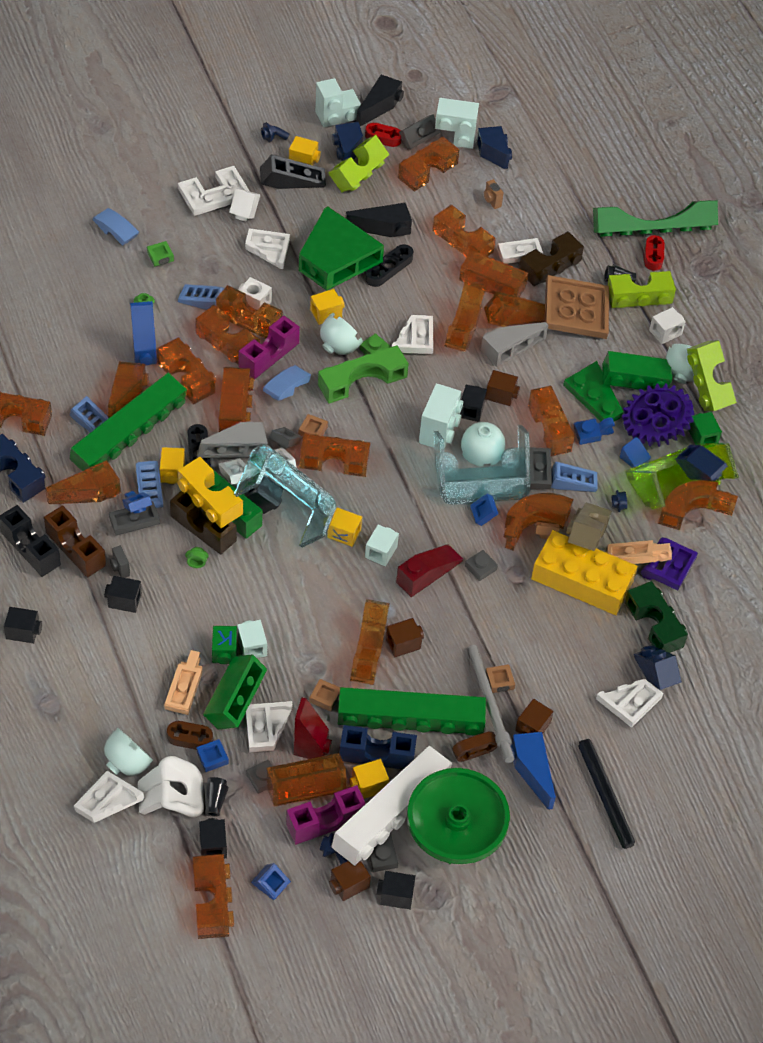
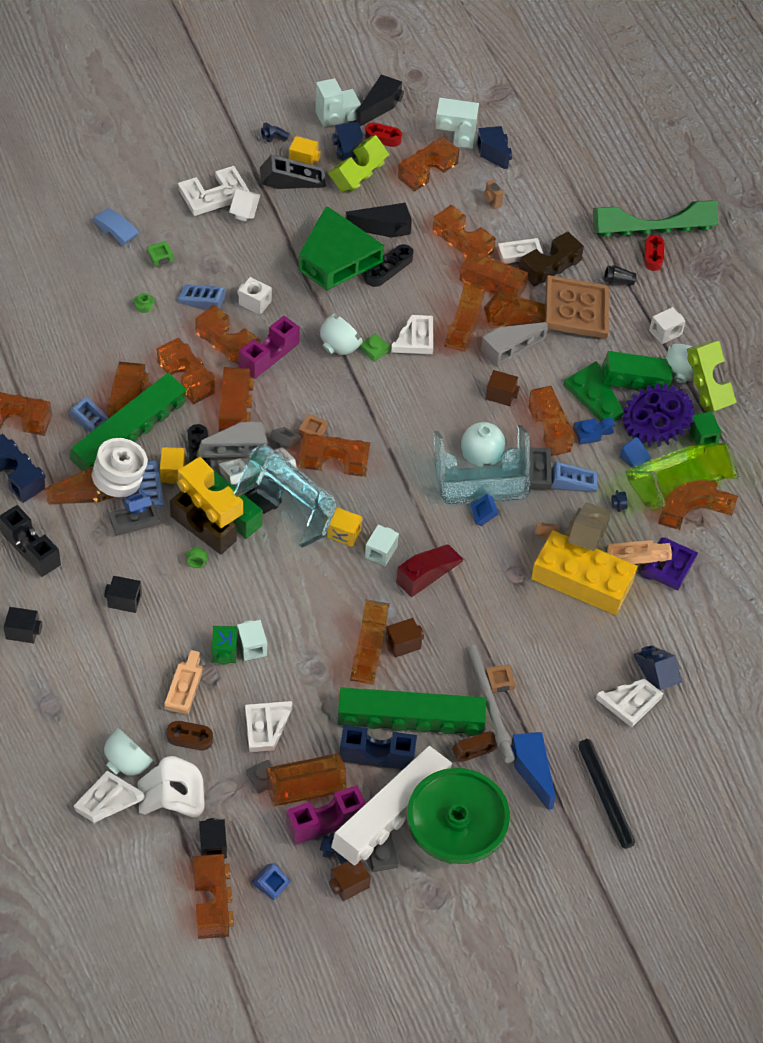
reddish brown arch [44,505,106,578] -> none
dark grey plate [110,545,130,578] -> none
blue slope [130,301,157,366] -> none
blue plate [196,739,229,772] -> none
green brick [203,654,267,729] -> none
black cone [204,777,229,817] -> none
clear orange arch [216,285,283,339] -> none
white wing [245,229,290,269] -> none
medium blue slope [263,365,311,401] -> none
dark red slope [293,697,332,762] -> none
medium nougat plate [309,679,340,712] -> none
yellow brick [310,289,345,325] -> none
bright green arch [318,345,409,404] -> none
yellow brick [349,759,390,799] -> none
black brick [376,871,416,910] -> none
dark grey plate [399,114,441,150] -> none
light aqua brick [419,383,463,451] -> none
black brick [460,384,487,422] -> none
dark grey plate [465,550,498,581] -> none
clear orange arch [503,493,574,551] -> none
reddish brown brick [515,698,554,734] -> none
lime arch [607,271,676,308] -> none
dark green arch [624,581,688,653] -> none
dark blue slope [675,445,728,481] -> none
none -> white wheel [91,438,148,497]

